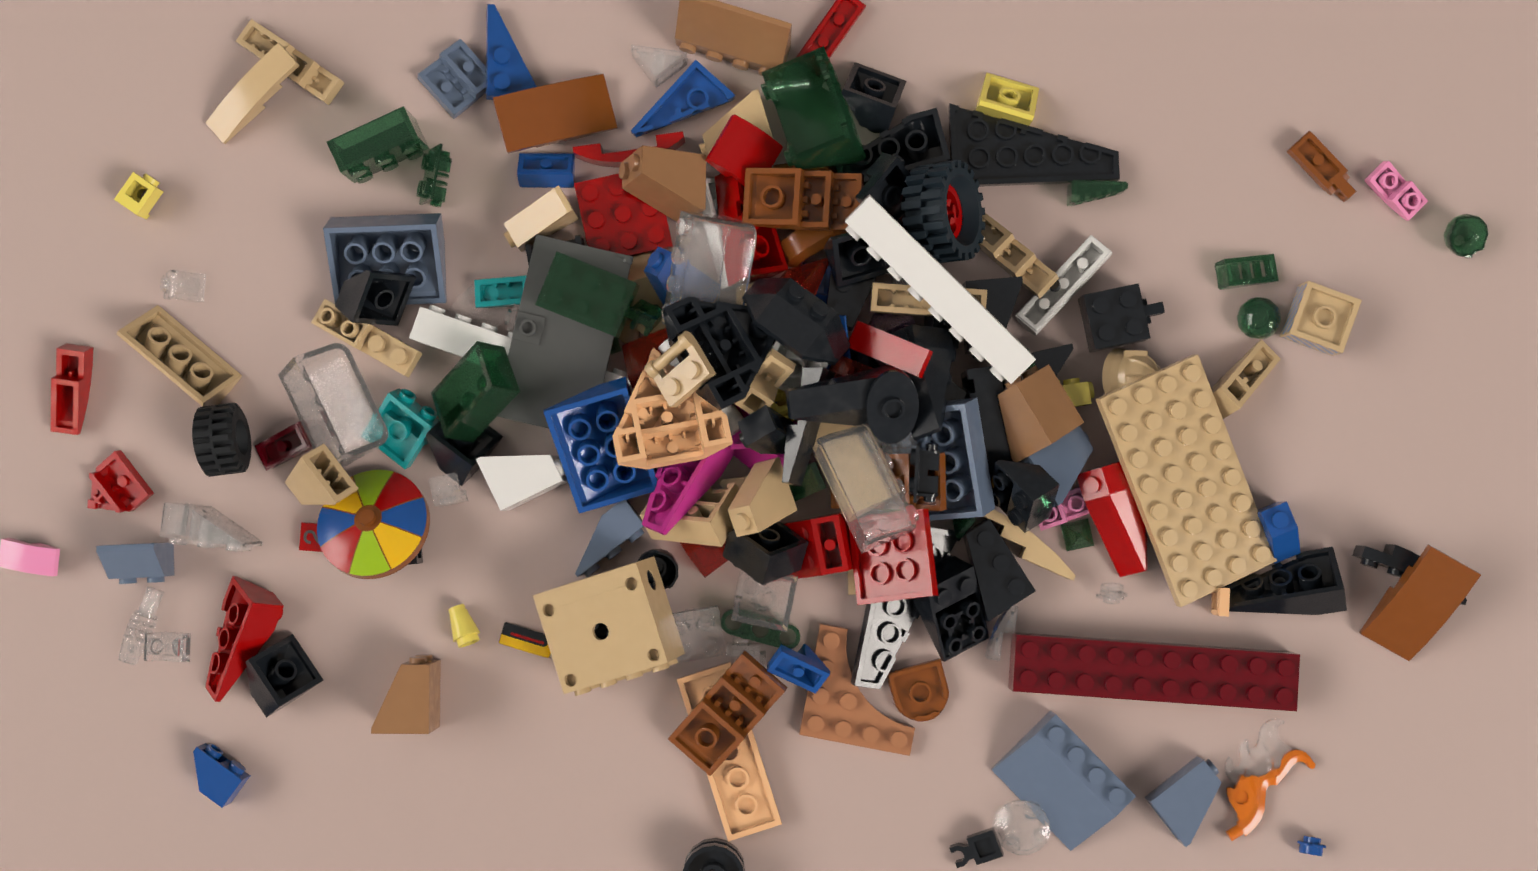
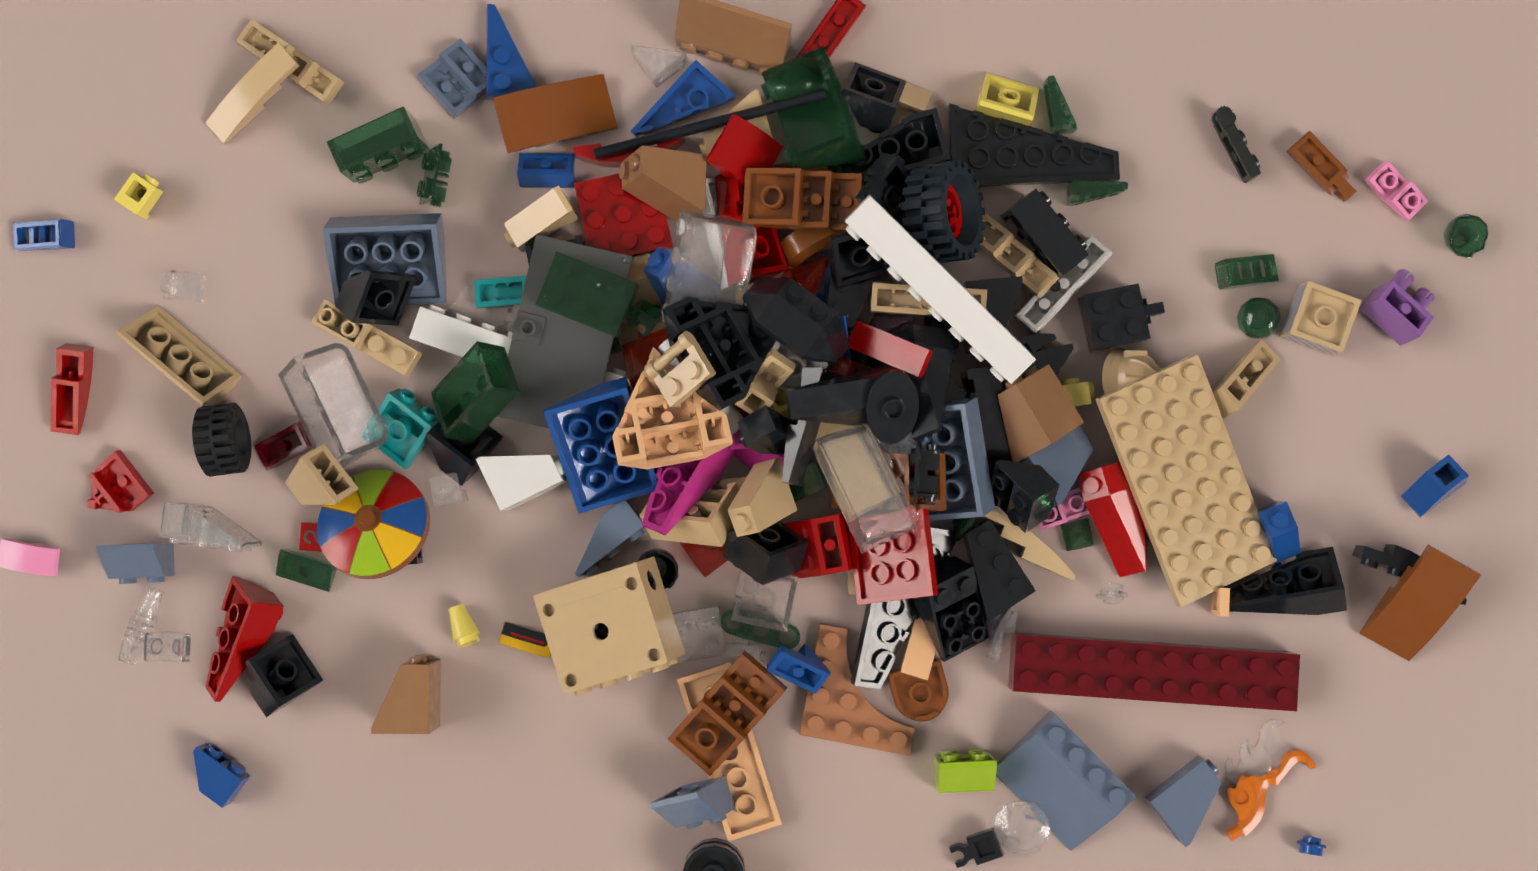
none -> blue slope [13,219,75,251]
none -> clear green slope [276,549,337,592]
none -> black piece [593,89,827,160]
none -> sand blue slope [650,776,735,829]
none -> tan slope [888,82,932,131]
none -> light nougat slope [900,618,936,680]
none -> lime slope [934,748,997,793]
none -> black wedge [1000,189,1089,278]
none -> black slope [1017,333,1057,353]
none -> clear green slope [1043,75,1078,135]
none -> pearl dark grey hinge [1211,105,1261,183]
none -> medium lavender brick [1359,269,1435,346]
none -> blue slope [1401,455,1469,518]

